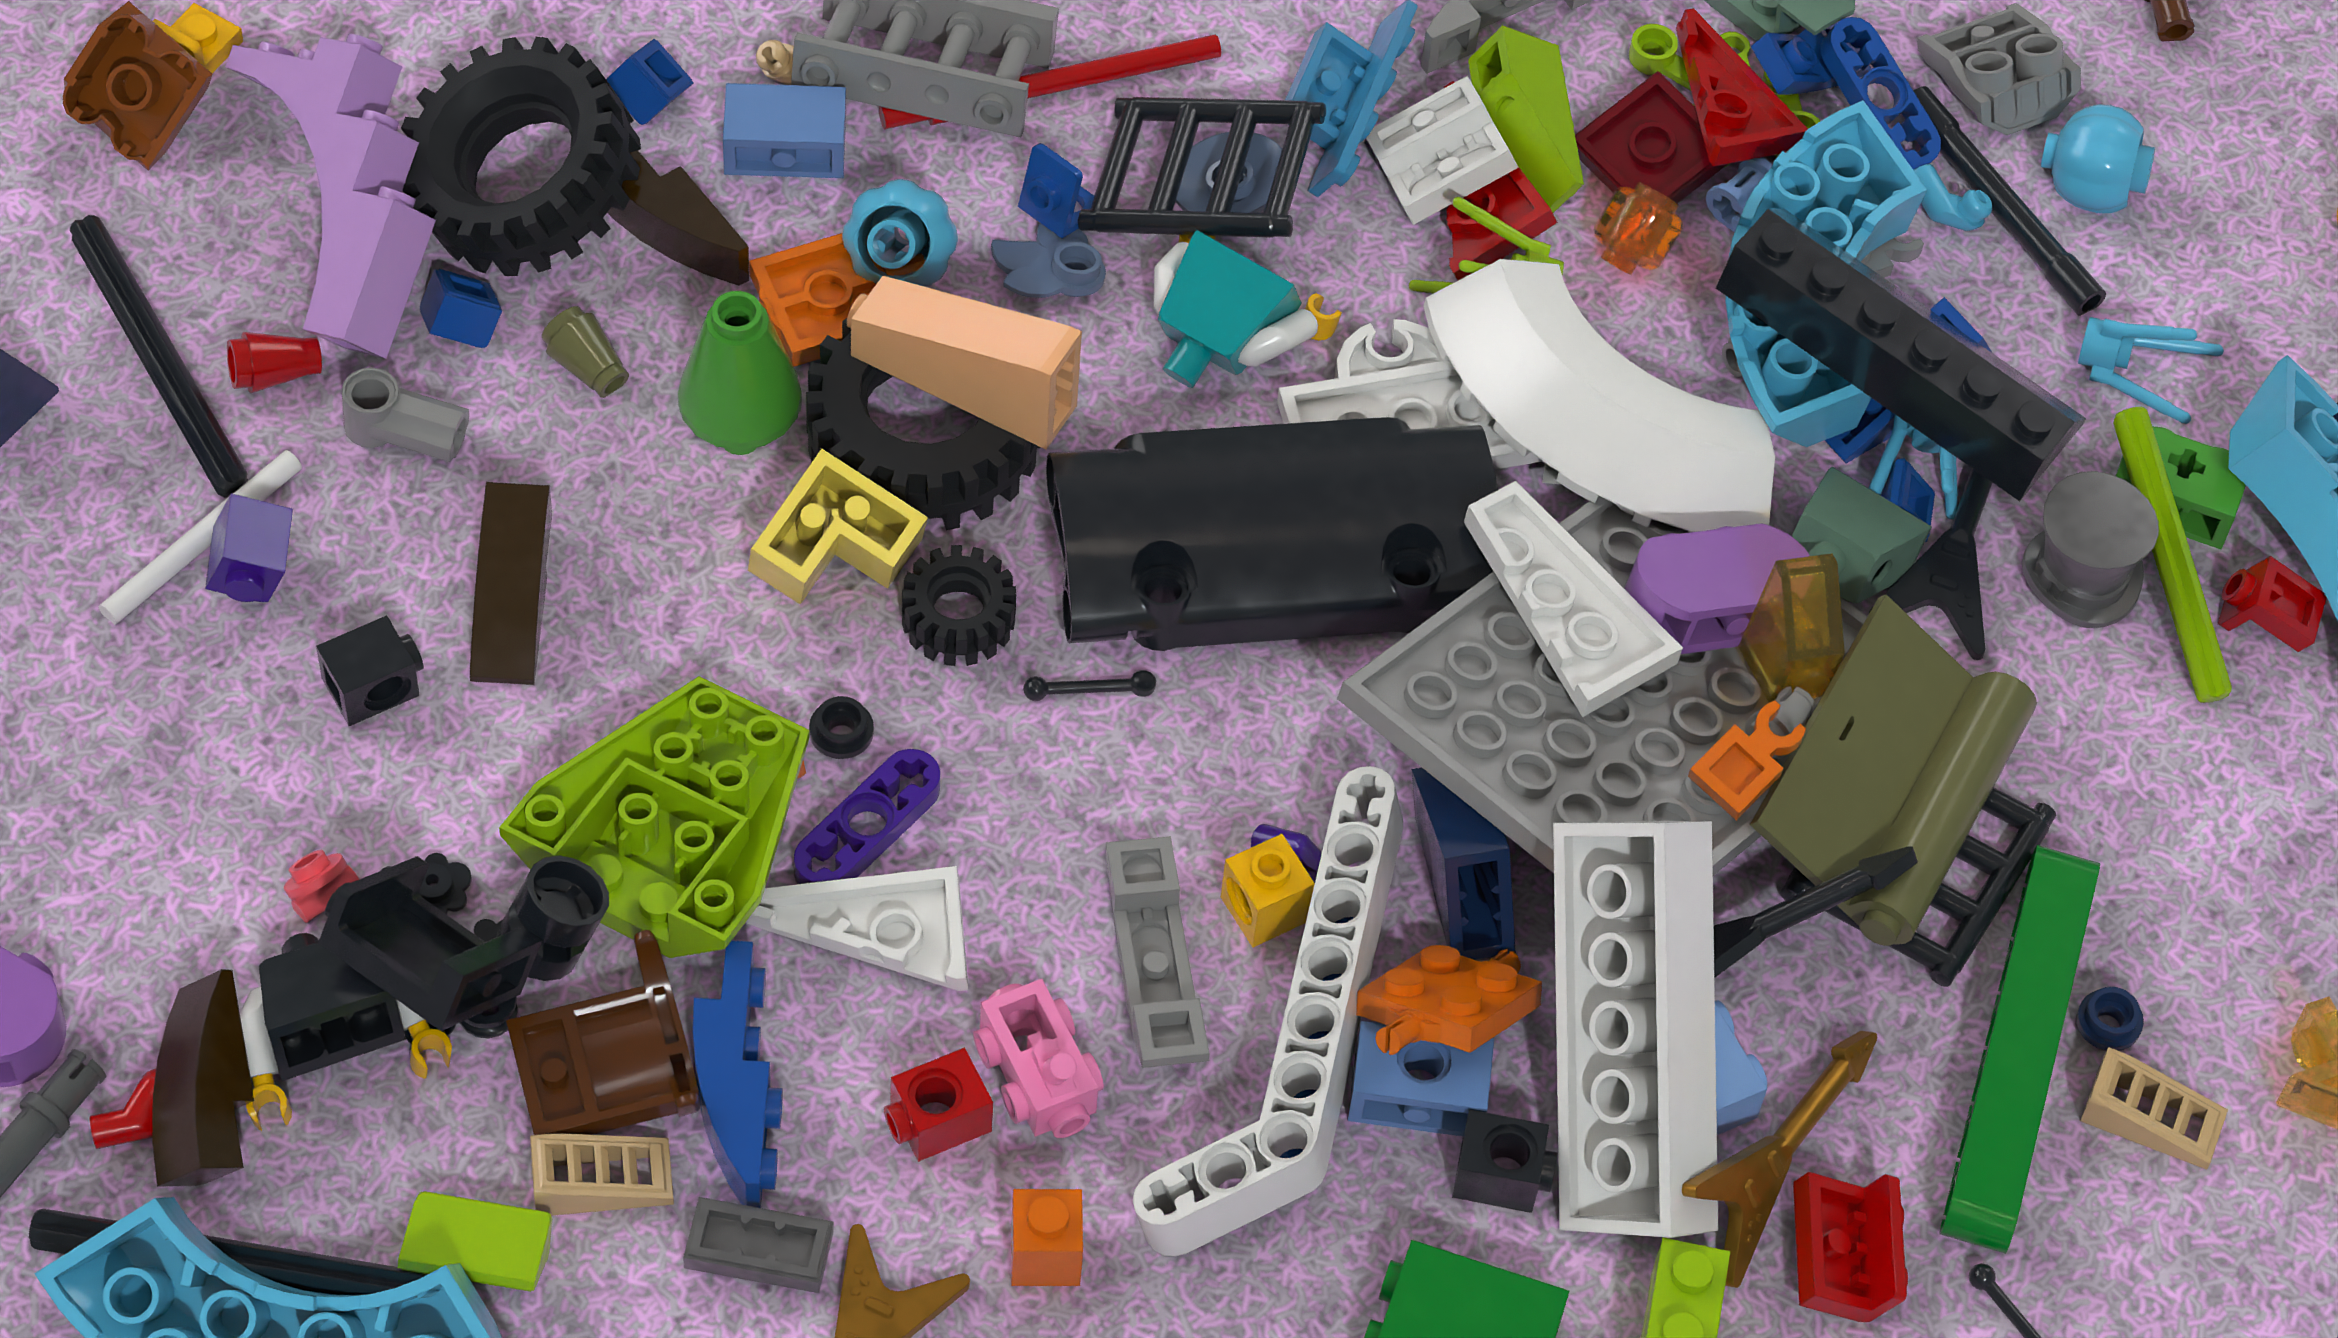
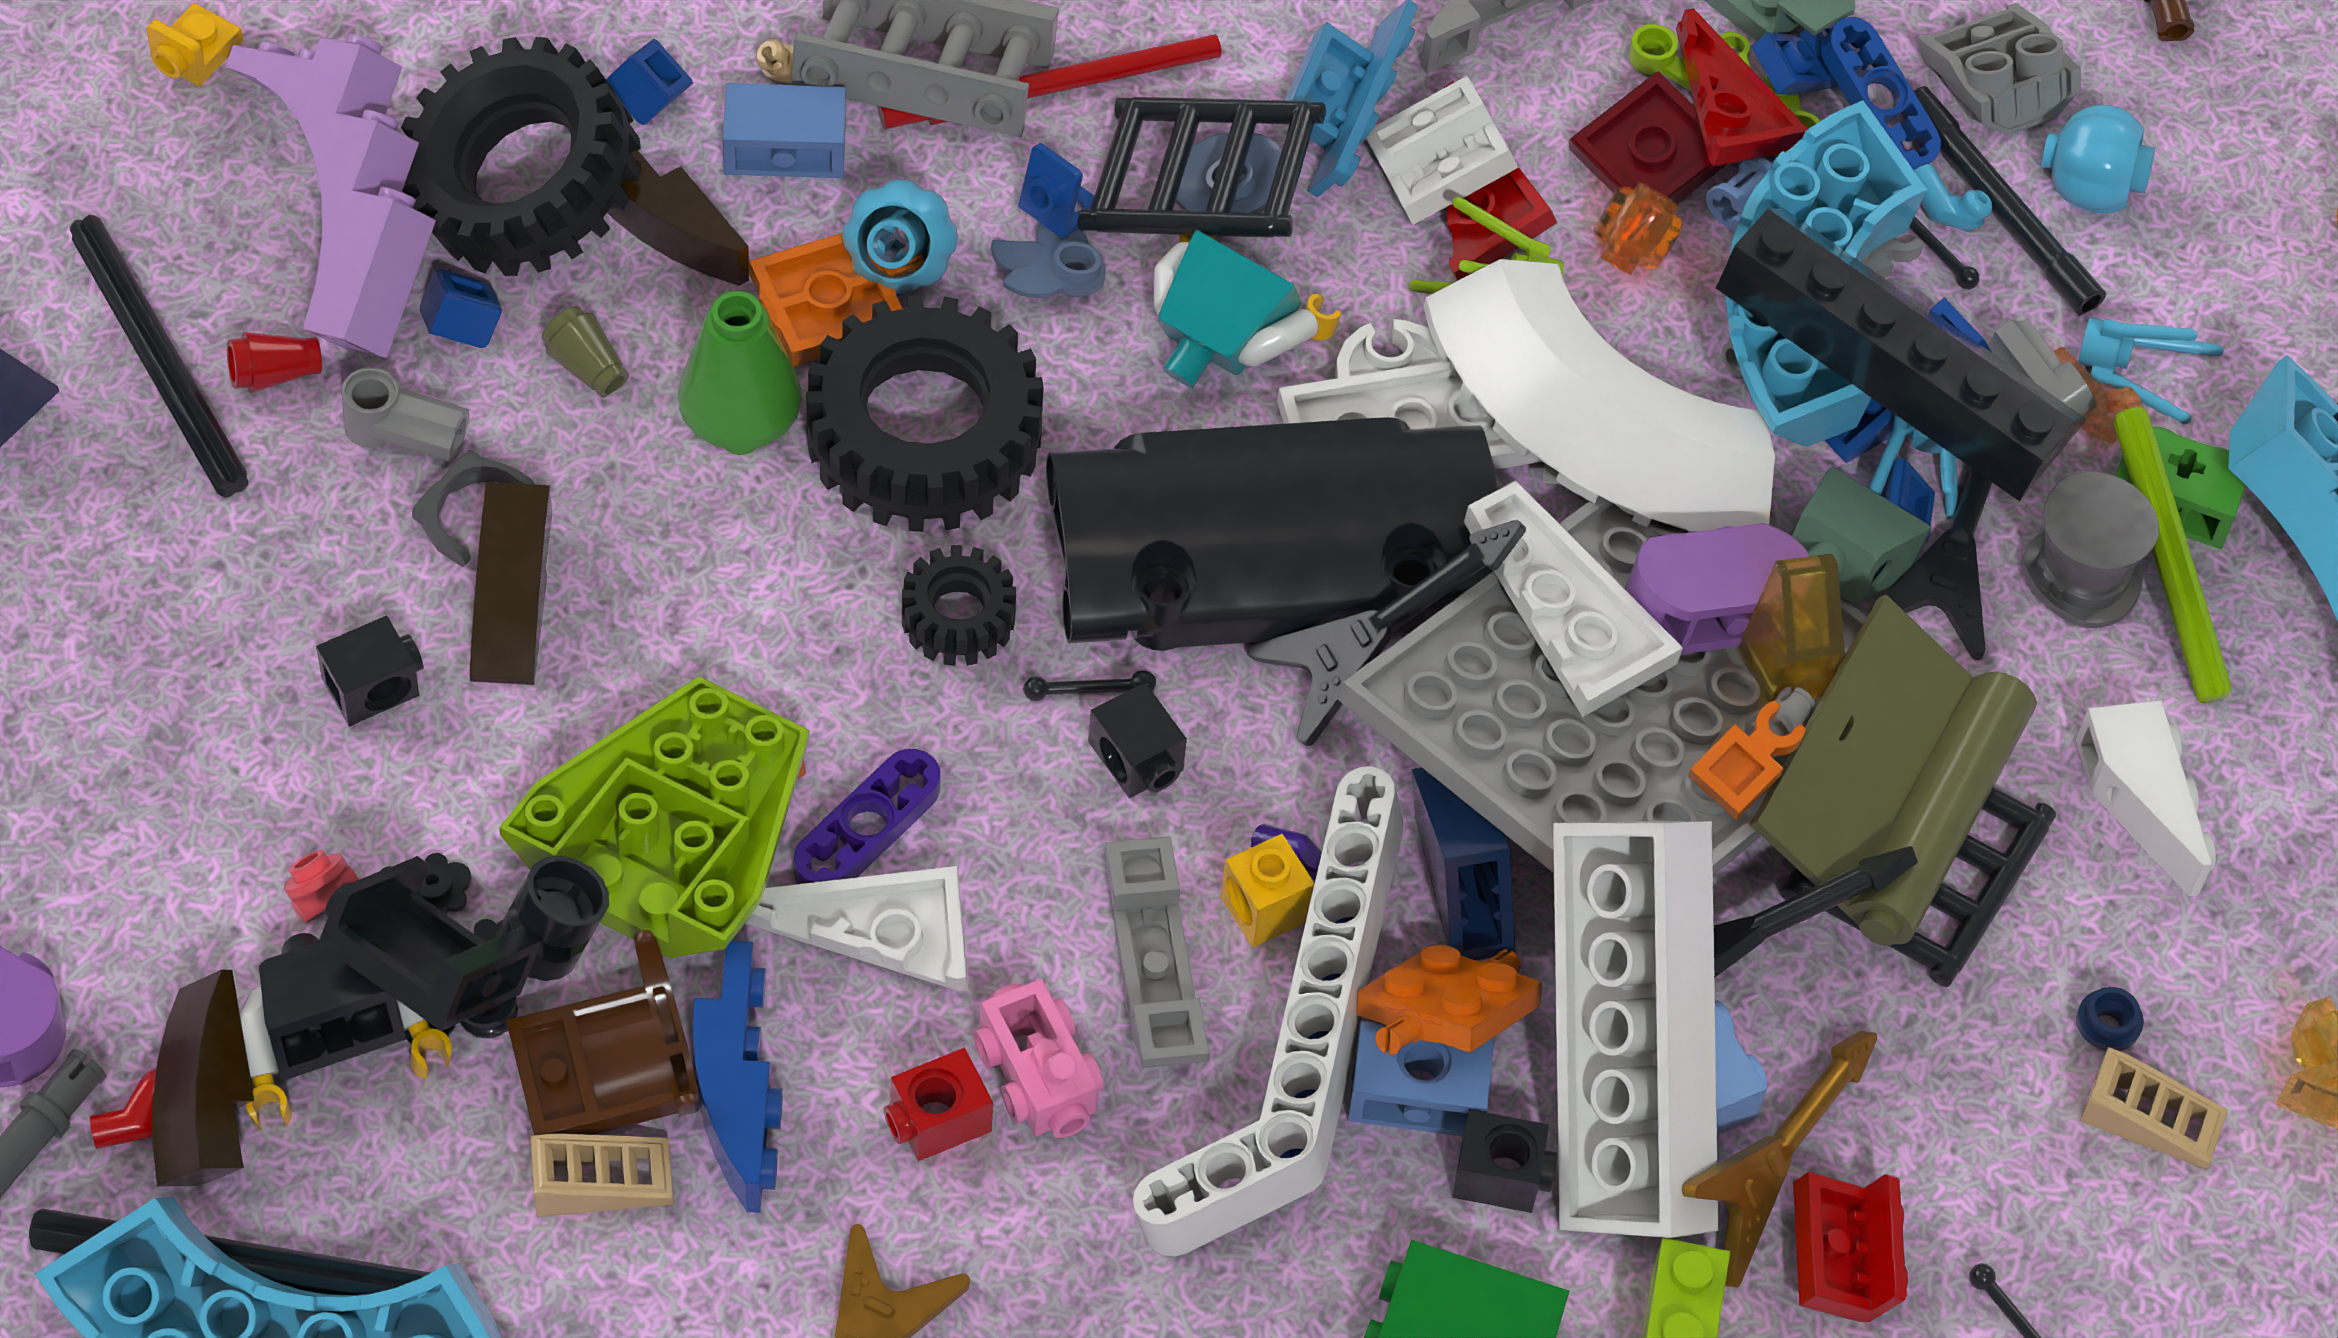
dark orange slope [63,1,213,171] -> none
white bar [98,450,302,625] -> none
brick [205,493,293,602] -> none
lime slope [397,1191,553,1292] -> none
flat silver plate [683,1197,834,1293] -> none
light yellow brick [748,449,928,604] -> none
black plate [809,696,874,759] -> none
light nougat slope [847,276,1082,450] -> none
orange brick [1011,1189,1083,1286] -> none
lime slope [1468,25,1584,213] -> none
green beam [1939,845,2100,1254] -> none
red bracket [2218,556,2327,652] -> none
none -> dark grey cap [412,450,536,567]
none -> black brick [1088,682,1187,799]
none -> piece [1247,520,1526,746]
none -> black hinge [1909,216,1980,290]
none -> light grey piece [1987,319,2097,416]
none -> clear orange bar [2054,347,2143,444]
none -> white slope [2076,700,2216,896]

